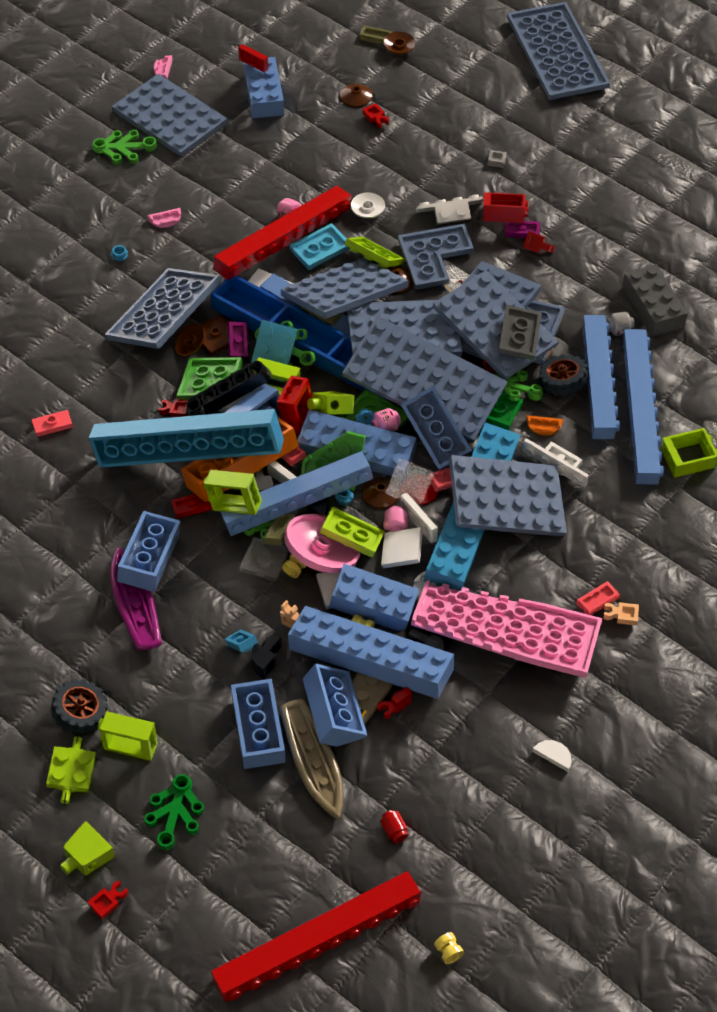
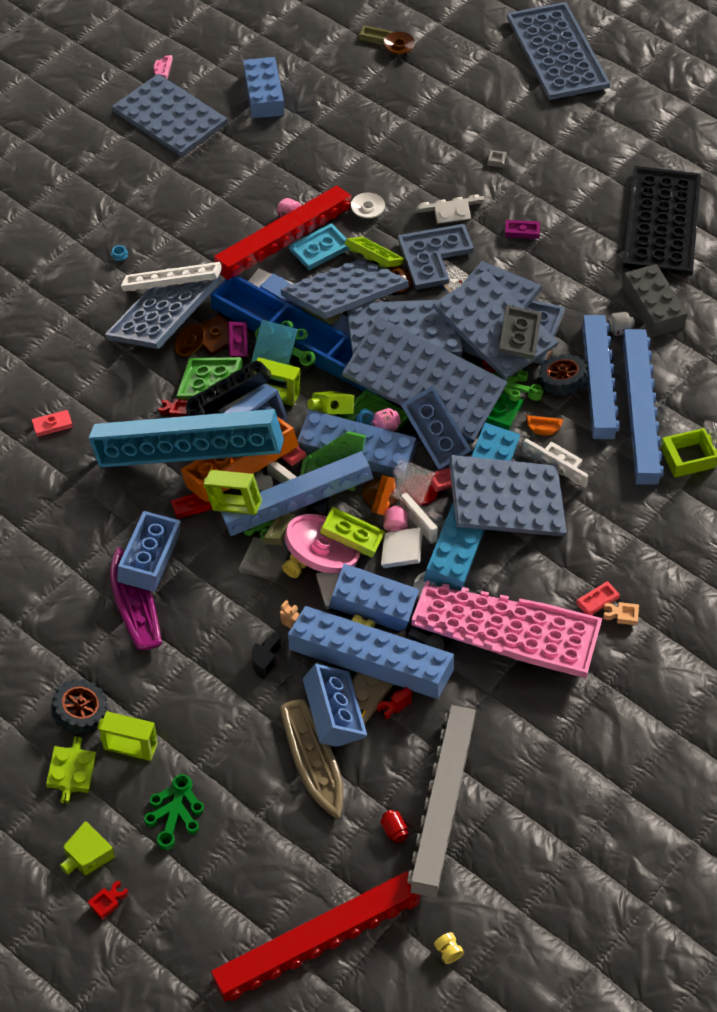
bright green plant [92,130,157,165] -> none
bright pink tile [147,208,181,228] -> none
dark azure plate [224,629,258,652] -> none
medium blue brick [231,679,285,769] -> none
red plate [238,44,268,73] -> none
red window [277,375,312,435] -> none
dark azure plate [335,489,354,506] -> none
reddish brown dish [340,84,372,107] -> none
red plate [362,103,389,129] -> none
red window [483,192,528,223] -> none
red plate [523,231,556,254] -> none
white tile [532,740,572,772] -> none
none -> white plate [121,262,222,292]
none -> orange plate [371,475,395,516]
none -> light grey brick [407,705,476,898]
none -> black plate [623,166,701,276]

